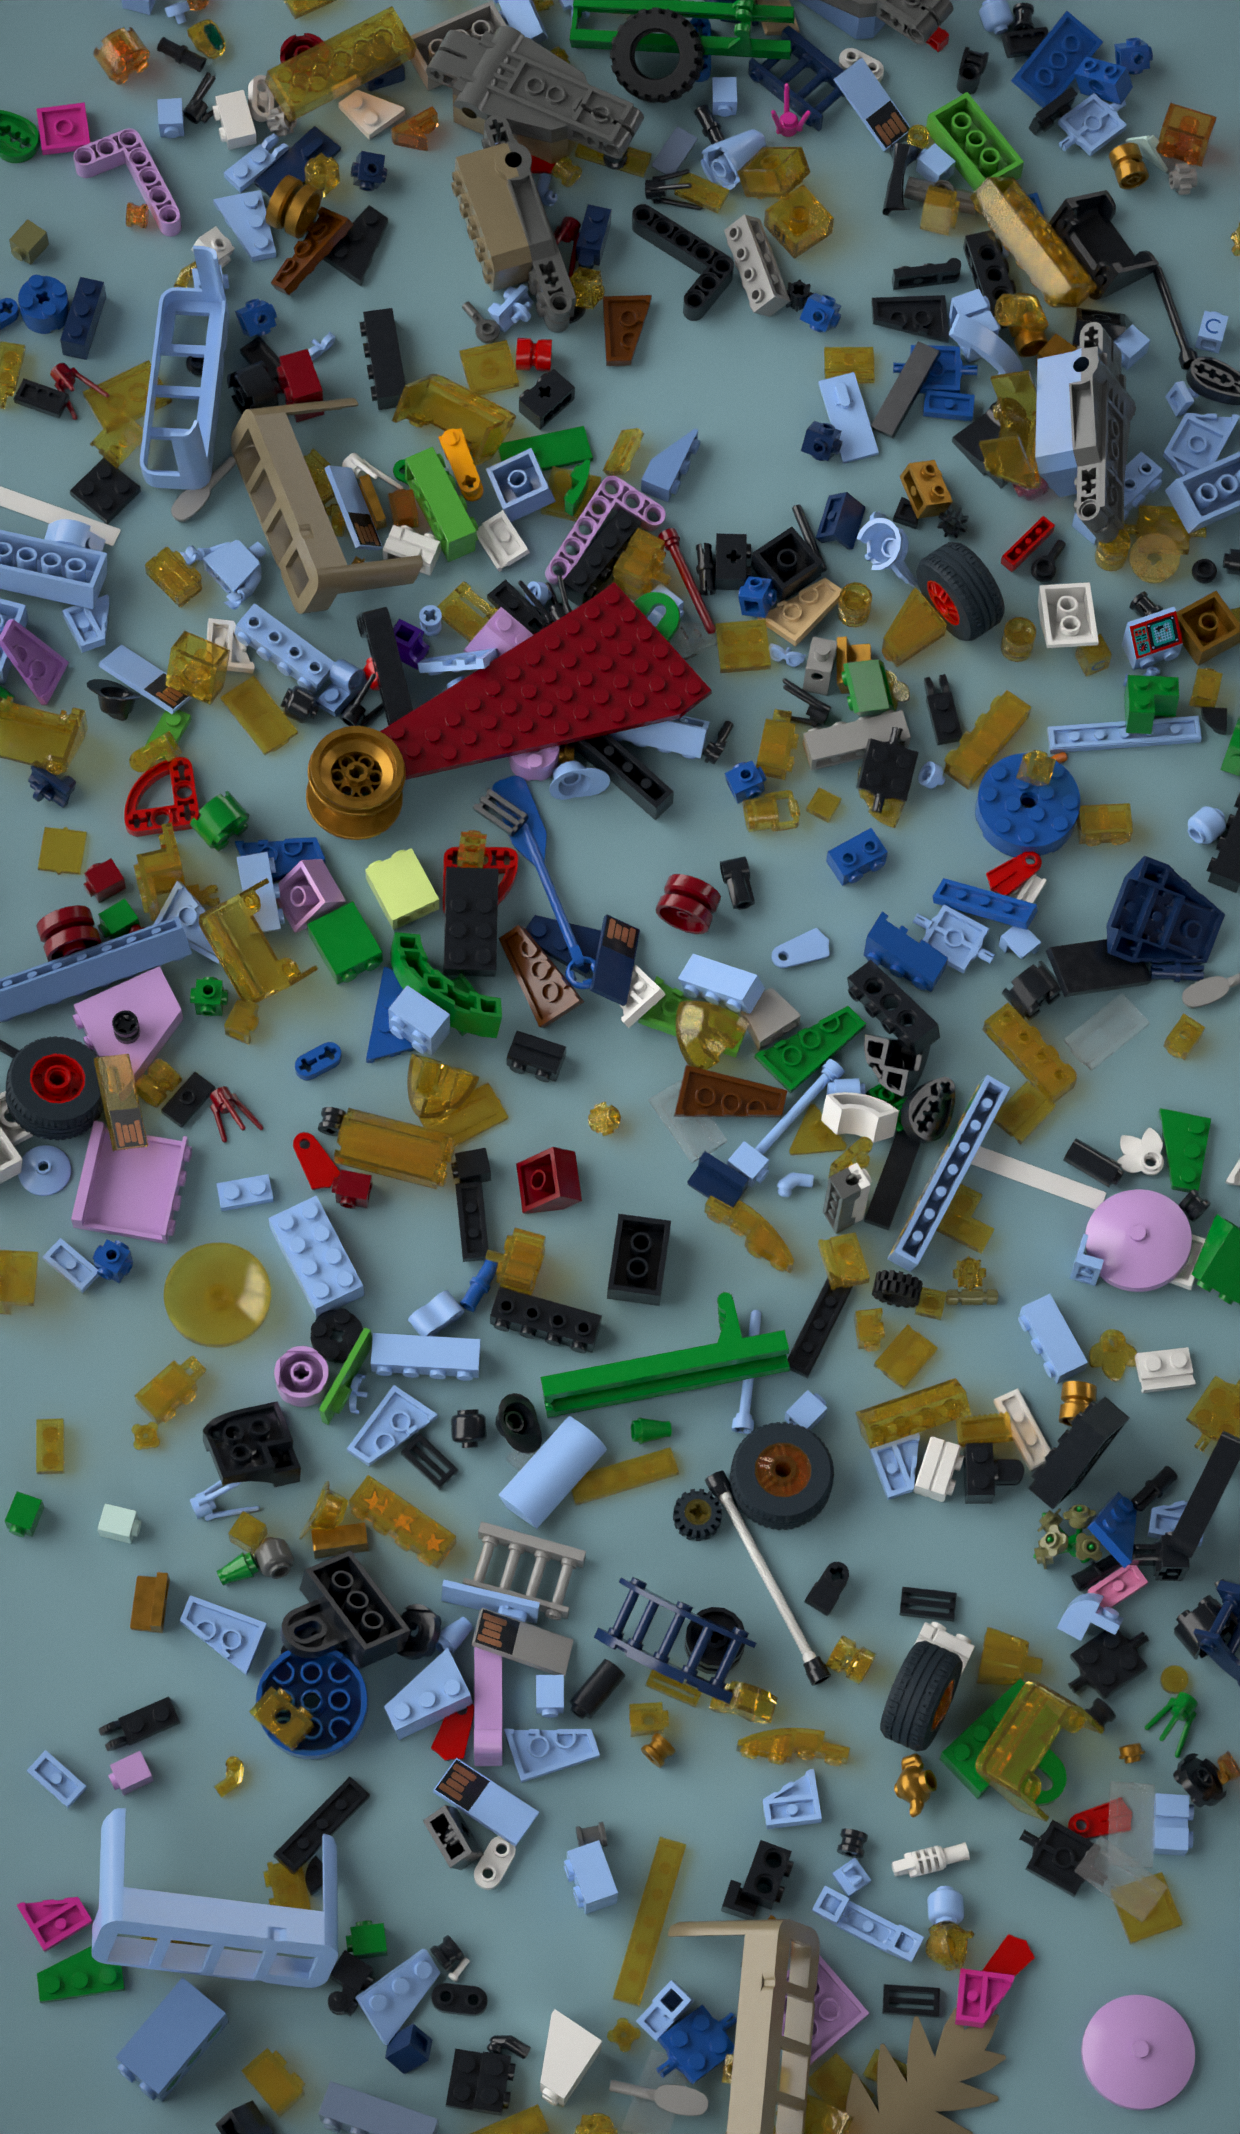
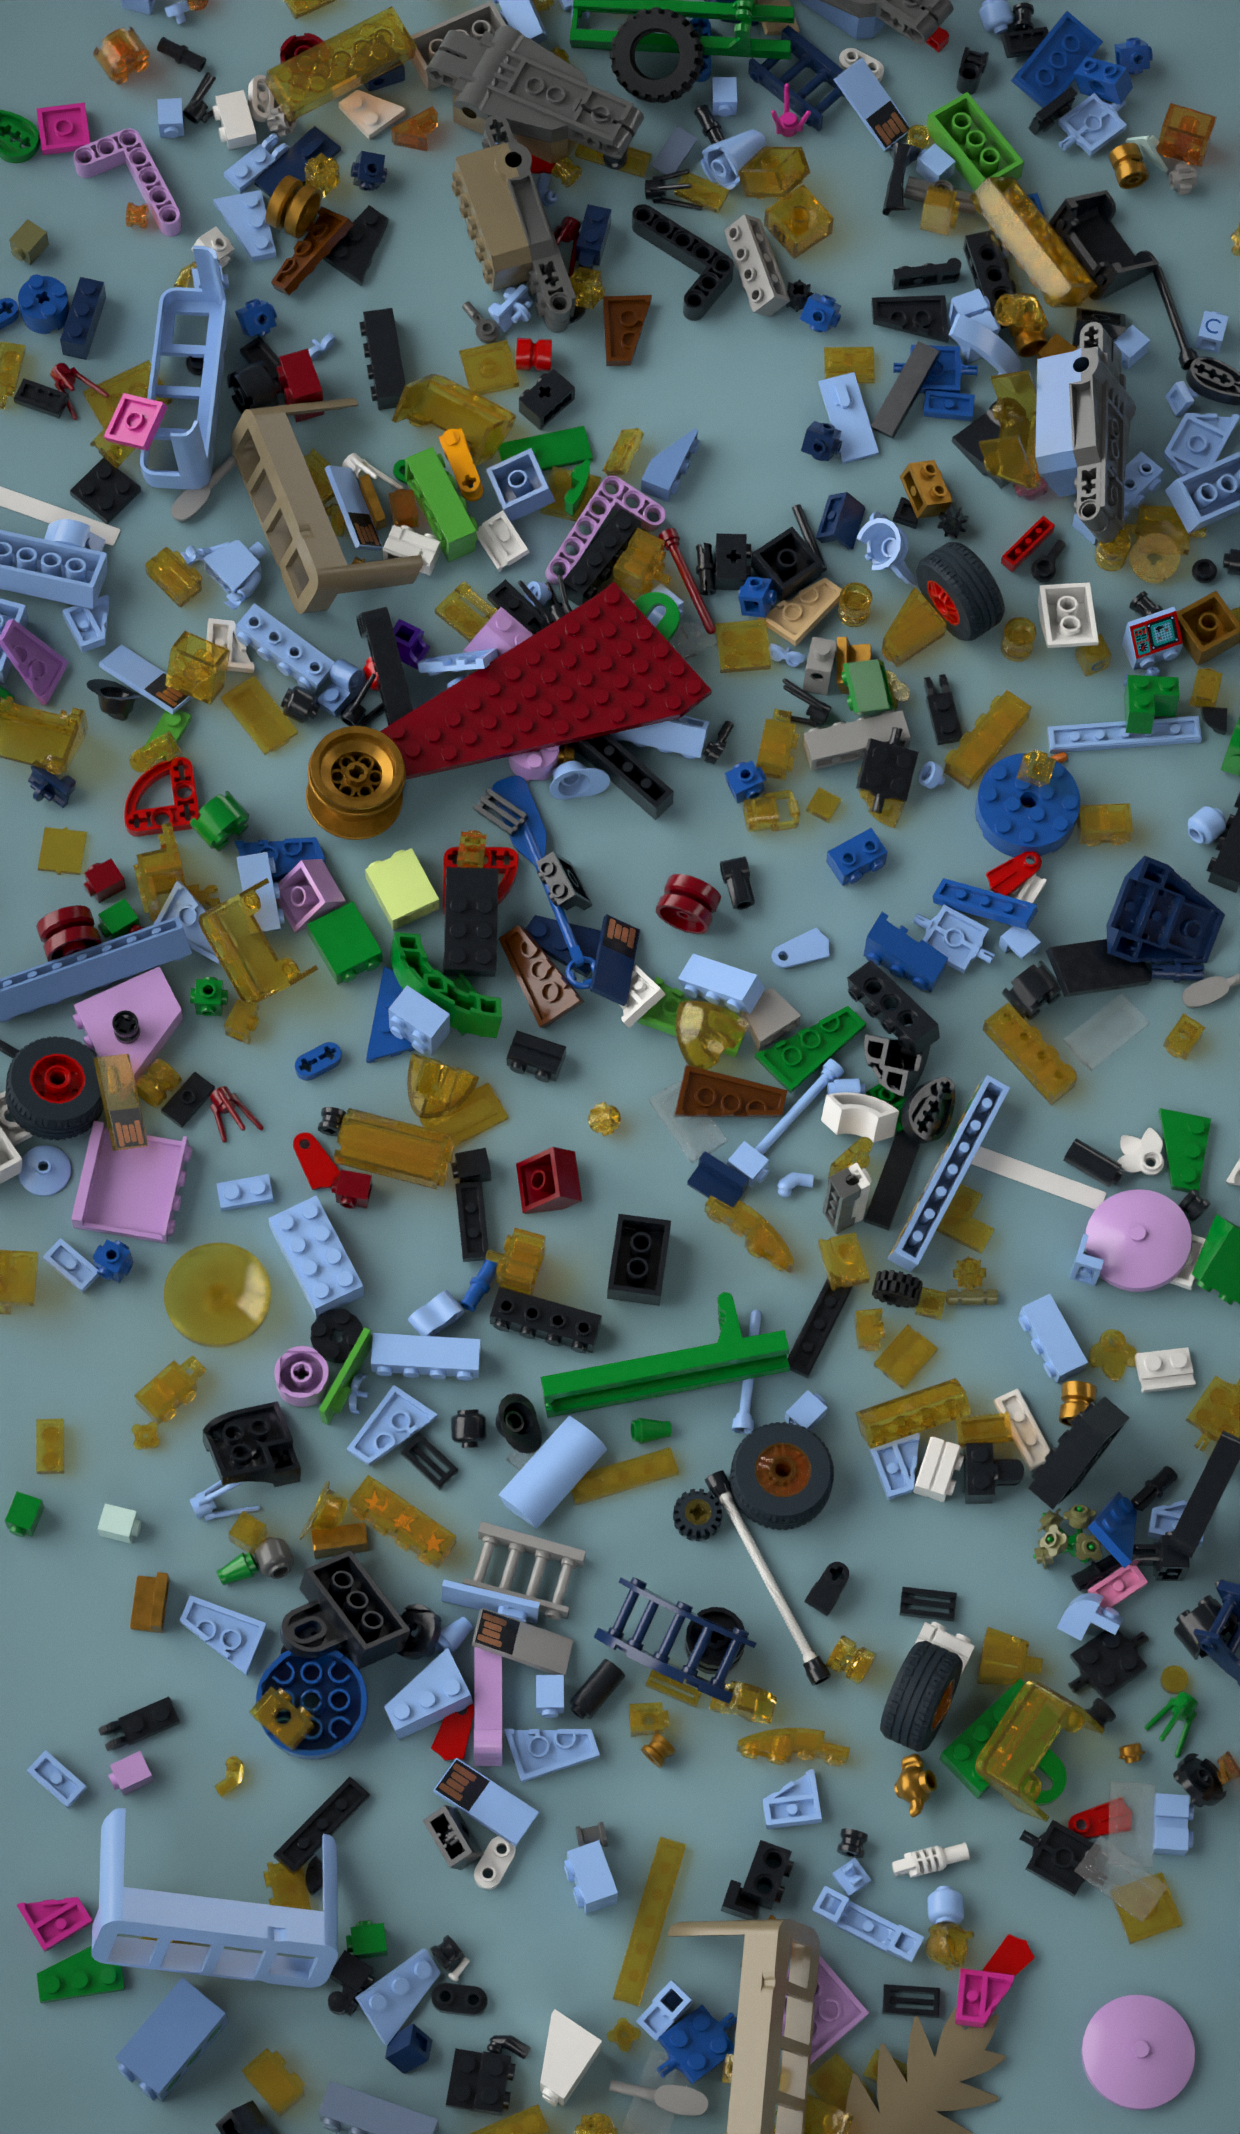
clear yellow rock [187,19,226,59] -> none
light blue bush [419,605,442,636] -> none
clear yellow piece [789,1104,847,1156] -> none
clear yellow plate [993,1081,1056,1145] -> none
none -> dark pink plate [104,393,168,451]
none -> black plate [536,852,593,911]

